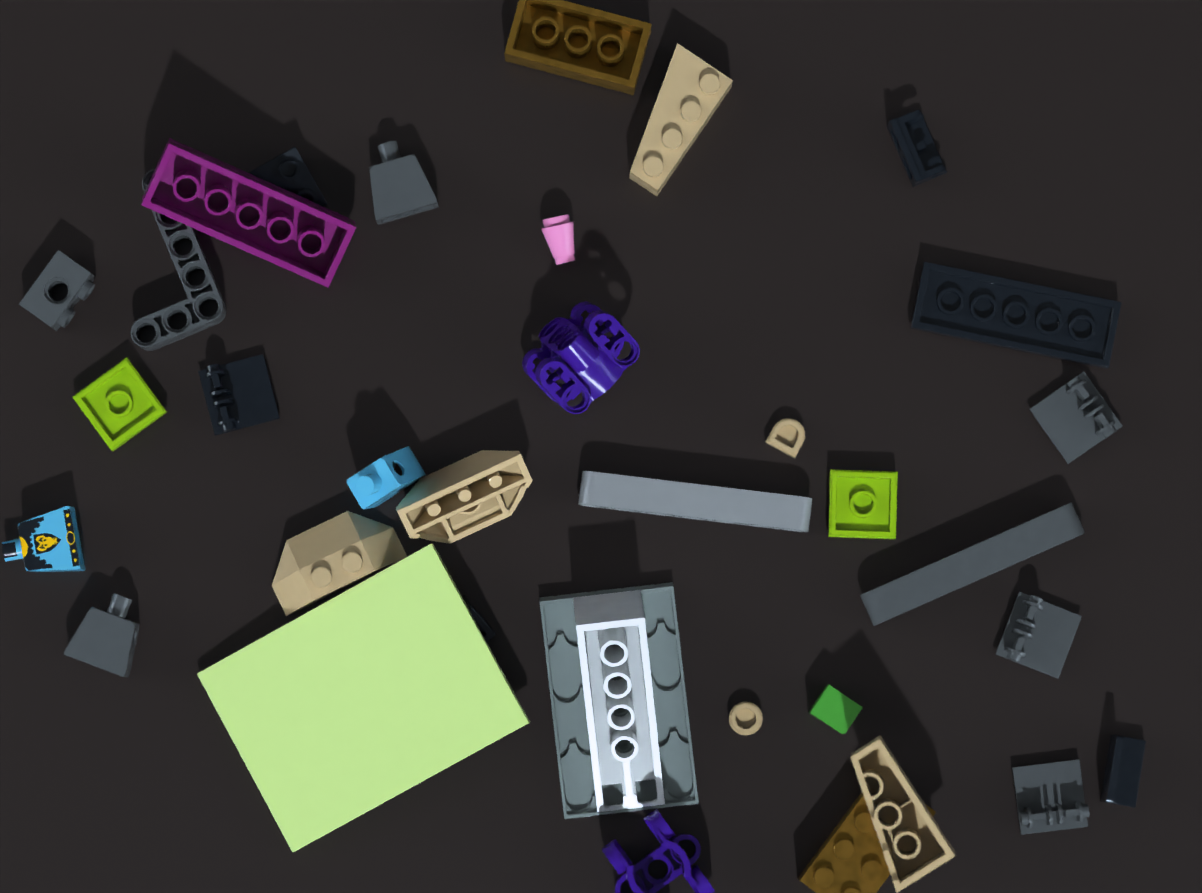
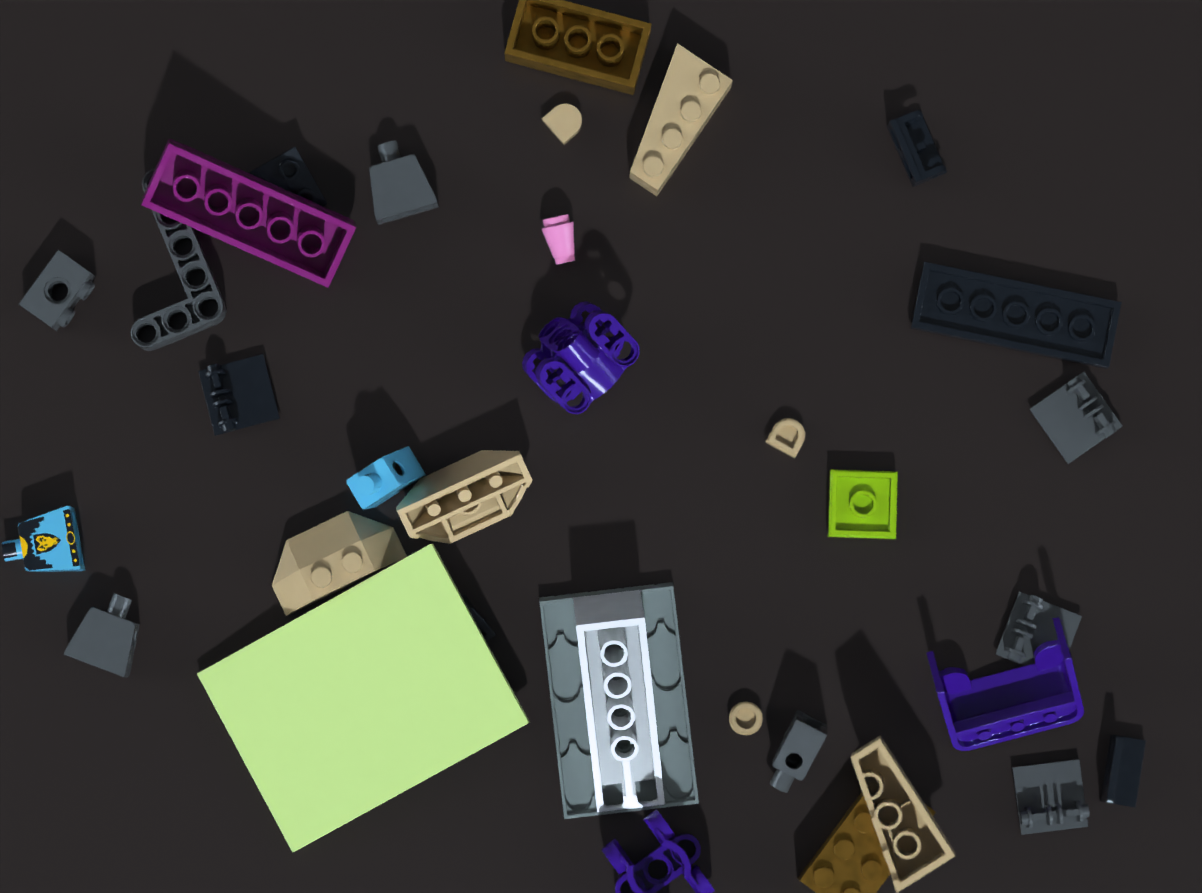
lime plate [72,357,167,452] -> none
light grey beam [578,471,812,532] -> none
bright green panel [808,685,863,734] -> none
dark grey beam [860,502,1085,626] -> none
none -> tan tile [542,104,582,145]
none -> dark grey torso [769,710,828,793]
none -> dark purple windscreen [926,617,1084,751]

